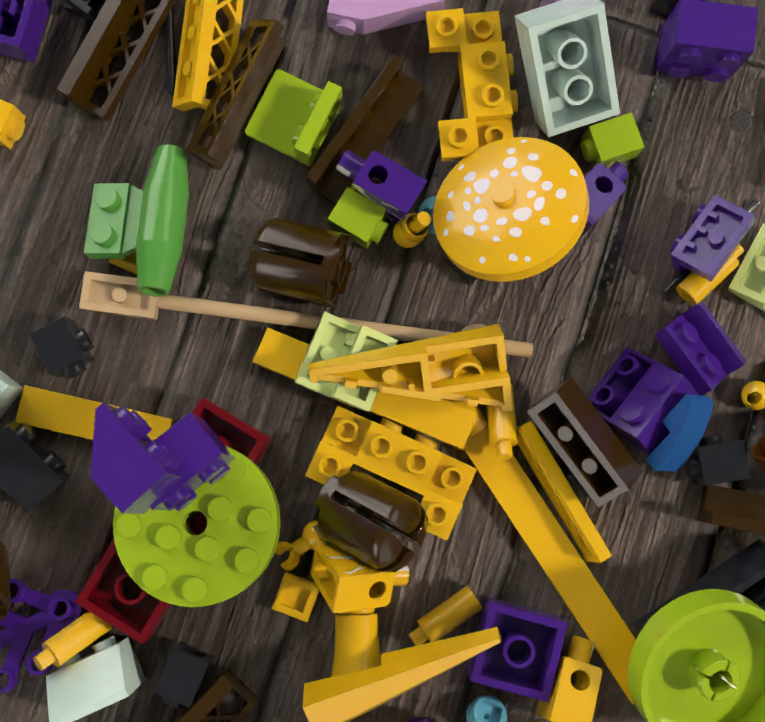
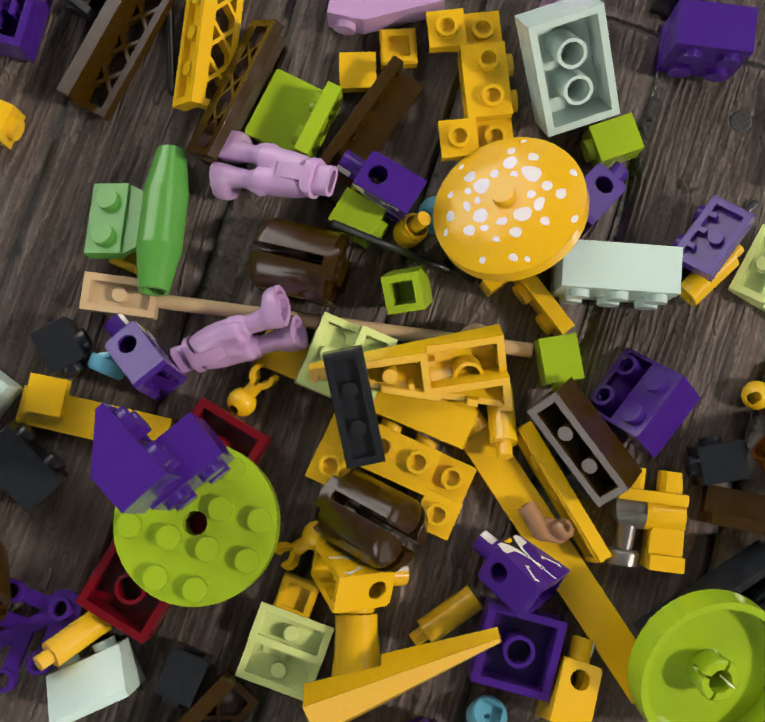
blue slope [646,394,714,471] -> none
dark purple bracket [655,302,746,396] -> none
none -> yellow tile [22,373,72,418]
none -> medium azure tile [87,351,125,381]
none -> dark purple torso [104,314,188,402]
none -> lavender piece [170,285,308,373]
none -> lavender piece [209,130,338,201]
none -> yellow arm [227,362,279,417]
none -> yellowish green slope [235,601,335,701]
none -> black tile [322,344,386,469]
none -> black axle [330,219,452,274]
none -> yellow tile [339,52,376,93]
none -> yellow tile [379,28,418,70]
none -> lime brick [380,265,433,315]
none -> dark purple torso [472,531,570,619]
none -> yellow bracket [479,275,575,336]
none -> medium nougat arm [517,500,574,544]
none -> lime brick [533,333,585,390]
none -> light aqua brick [549,239,683,310]
none -> yellow hips [607,467,690,574]

